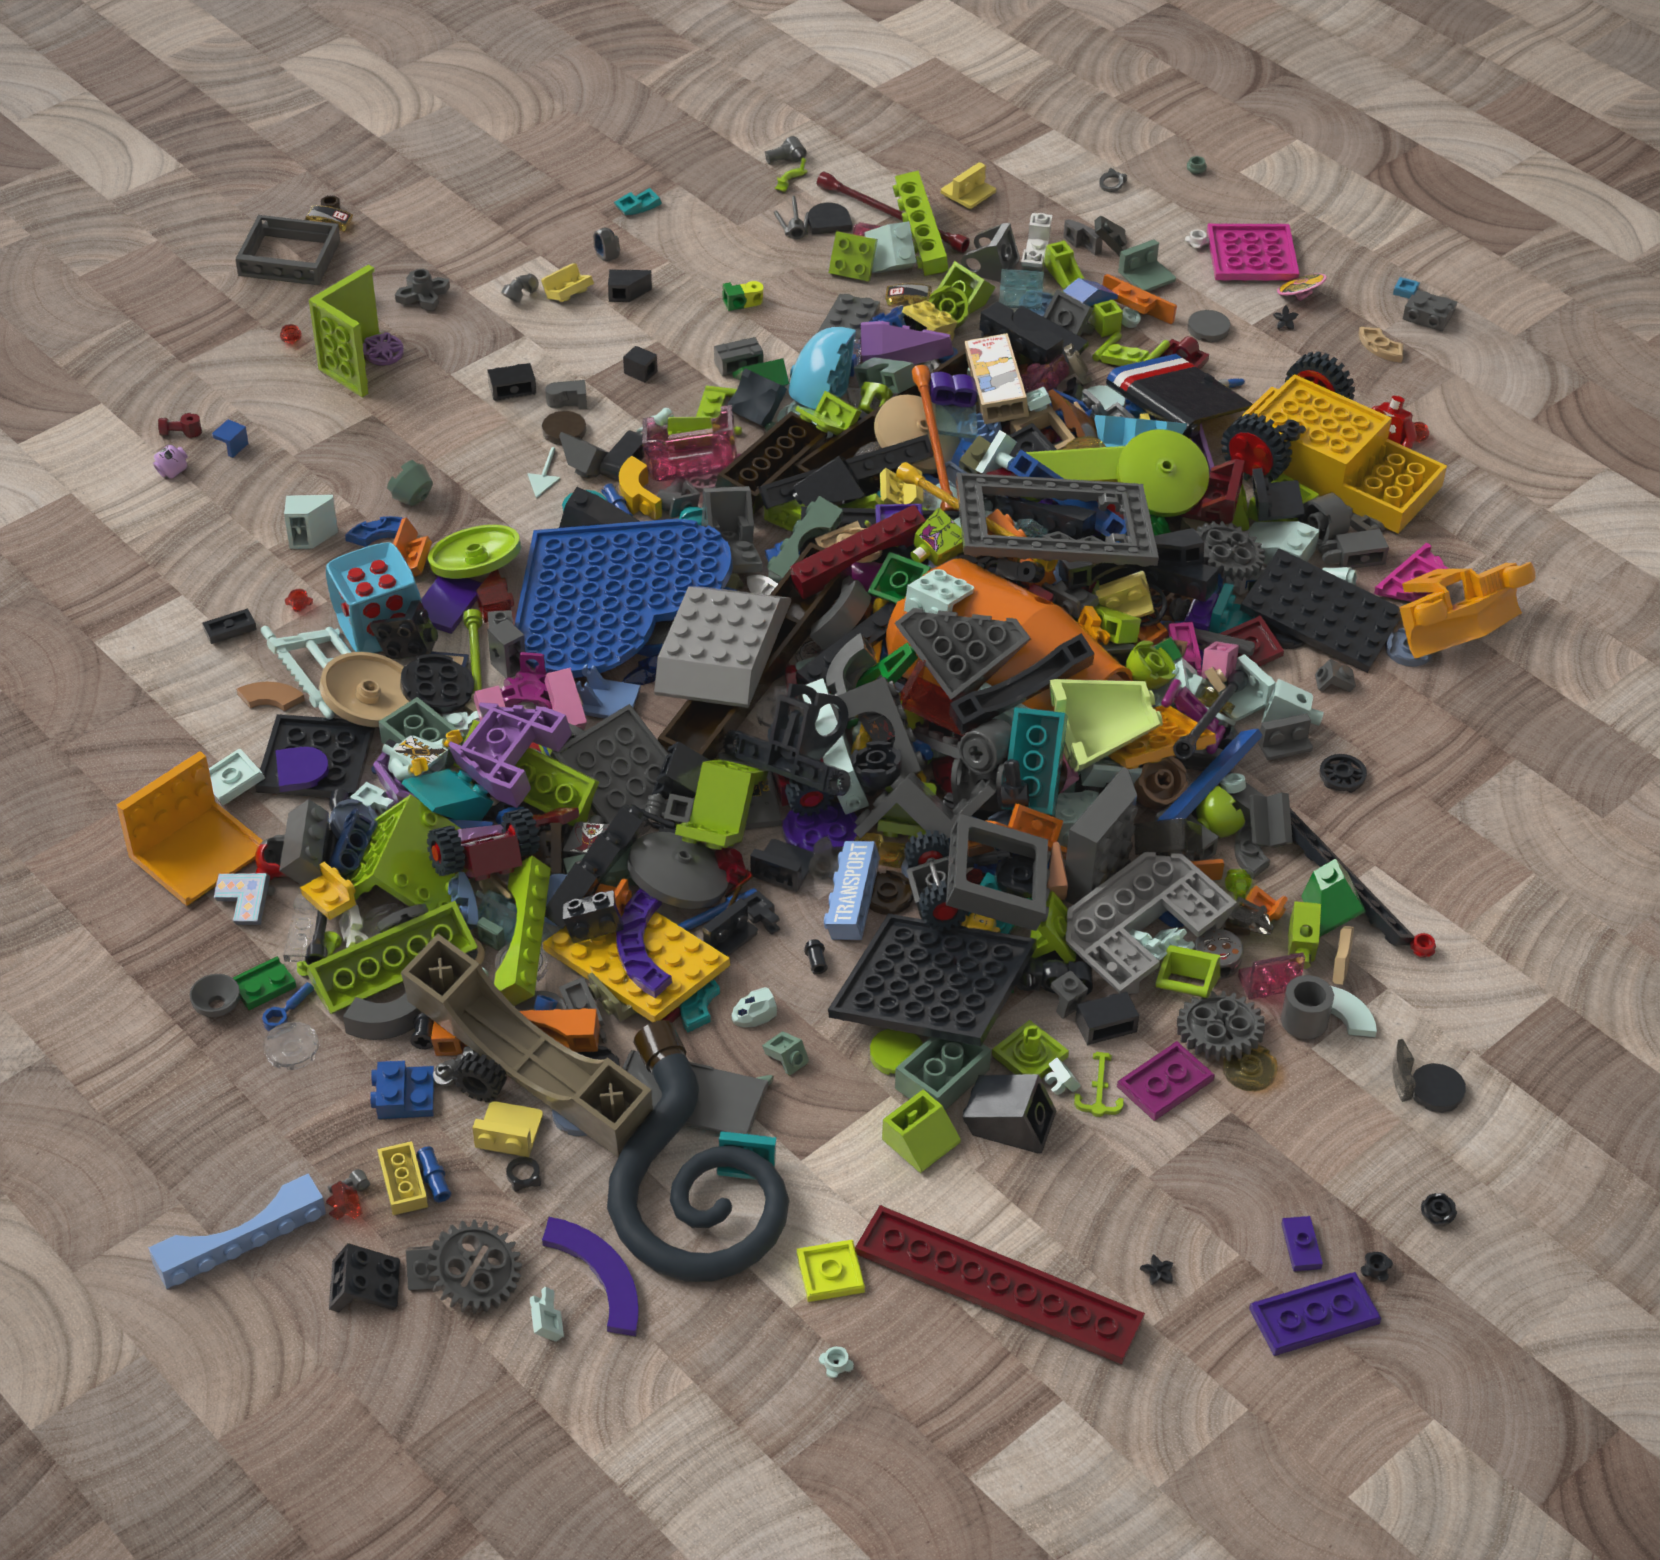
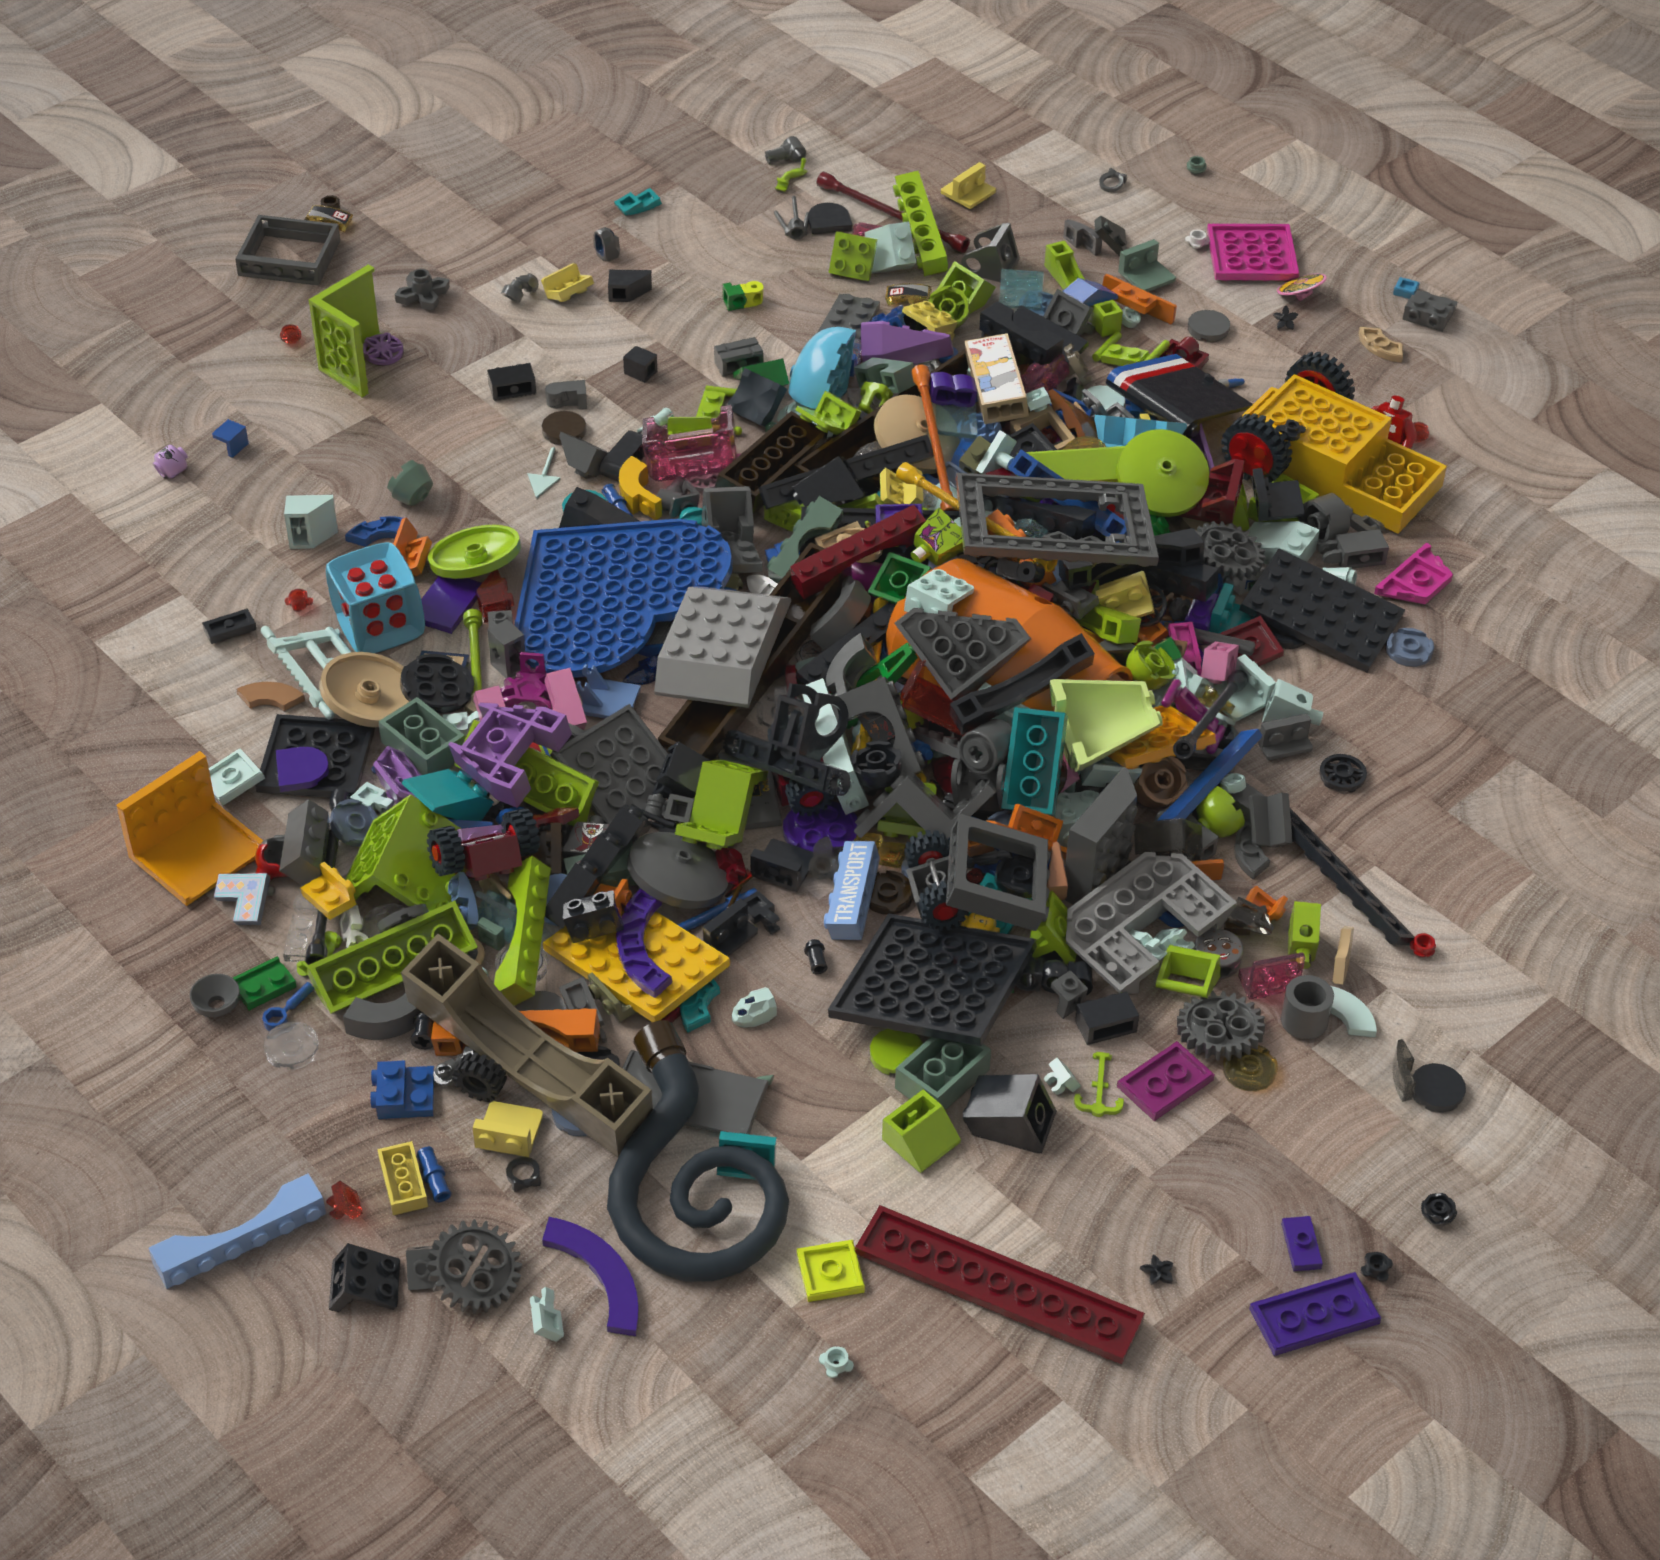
dark red leg [158,412,202,439] -> none
dark blue piece [328,808,378,879] -> none
dark grey hand [328,1169,370,1192] -> none
black bracket [370,600,438,659] -> none
torso [382,730,463,781] -> none
blue hinge [534,995,558,1011] -> none
sand green bracket [762,1031,809,1075] -> none
lime plate [992,1020,1069,1079] -> none
black axle [1001,759,1029,808] -> none
white slope [1021,213,1052,272] -> none
light orange plate [1077,606,1111,645] -> none
tan plate [1204,666,1227,693] -> none
clear neon green piece [1225,869,1252,904] -> none
green slope [1301,859,1366,937] -> none
dark grey bracket [1315,659,1356,692] -> none
light orange piece [1399,562,1536,658] -> none

